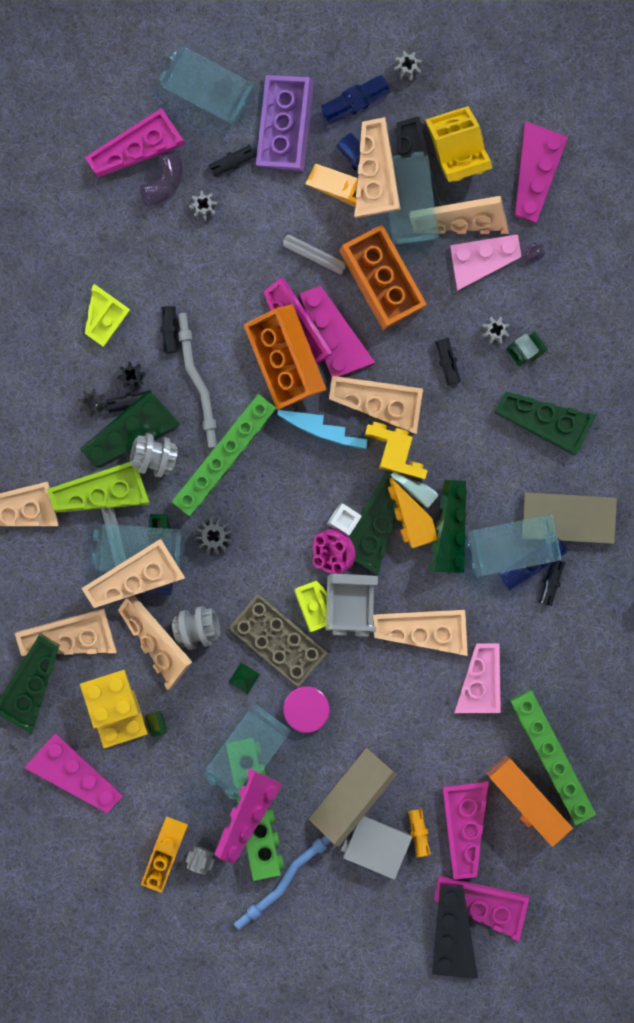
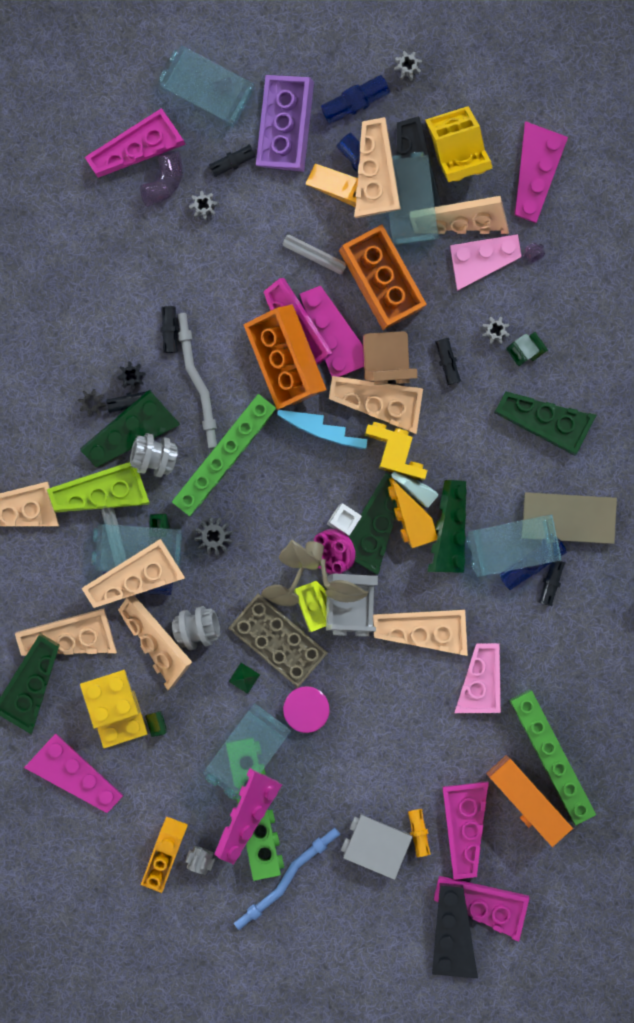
neon yellow wing [85,284,131,347] -> none
dark tan tile [308,748,397,847] -> none
none -> dark tan plant [261,539,369,606]
none -> medium nougat bracket [363,331,417,385]

